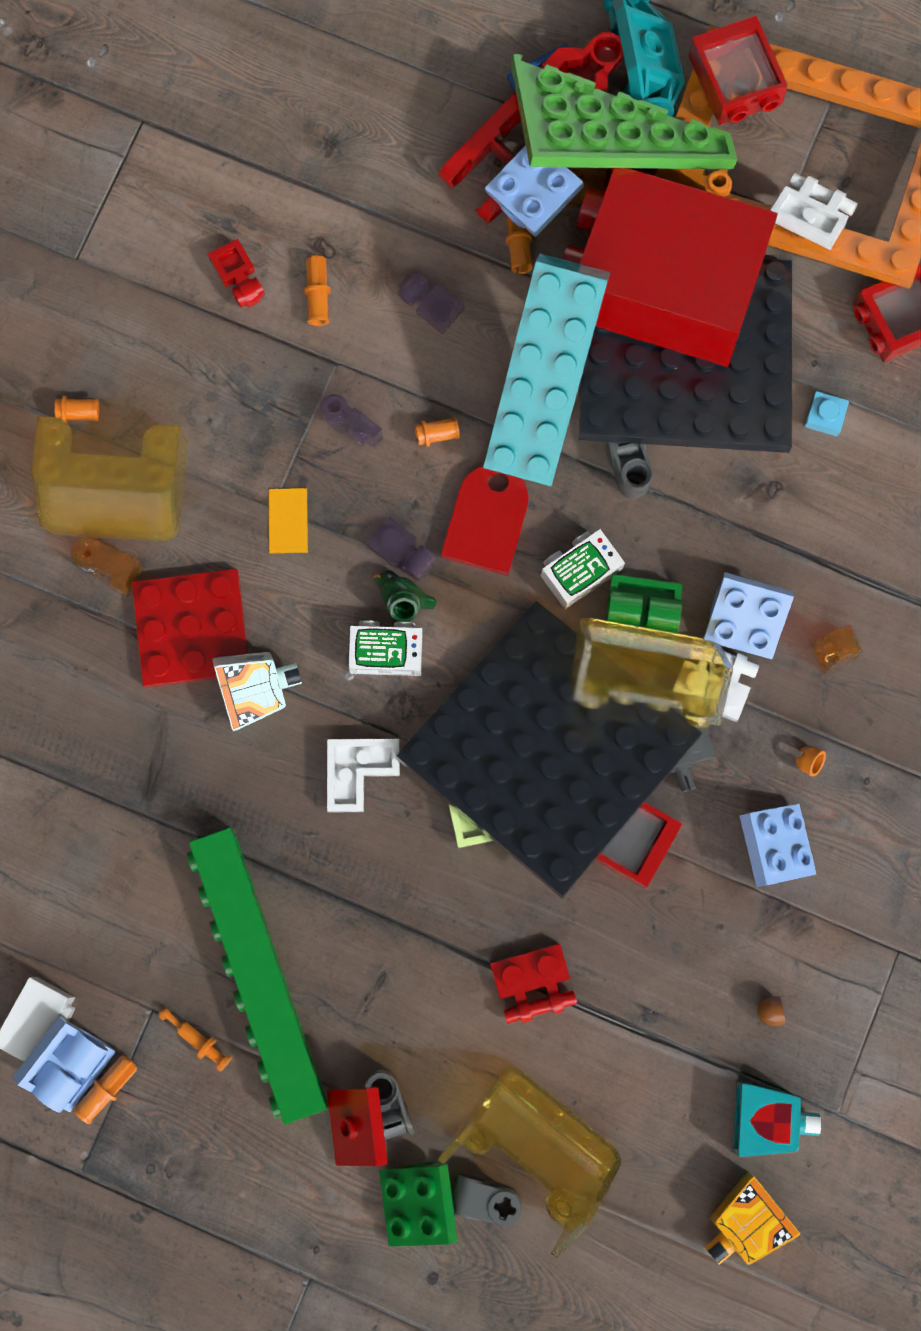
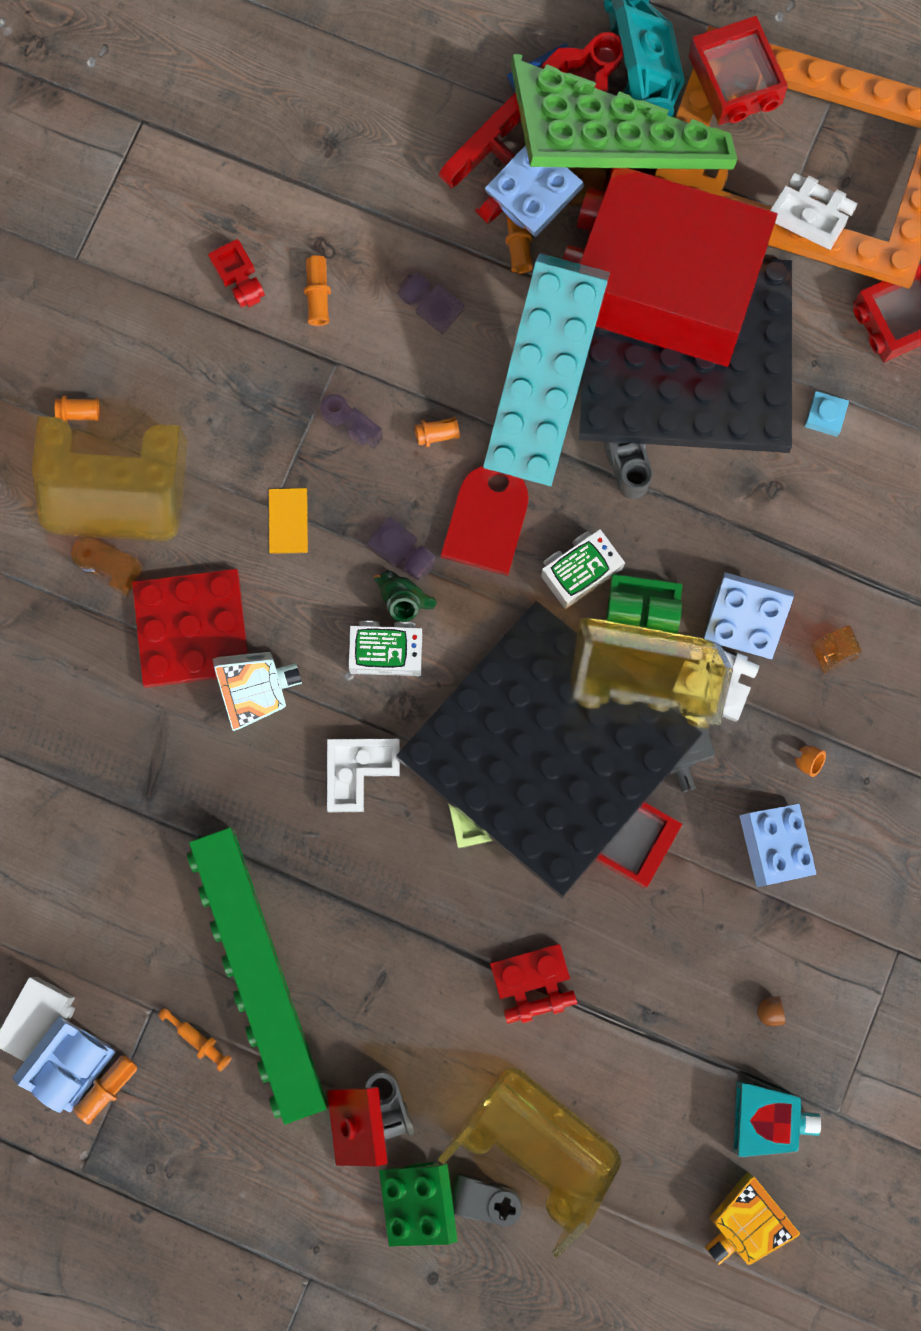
orange pin [704,171,732,197] -> none

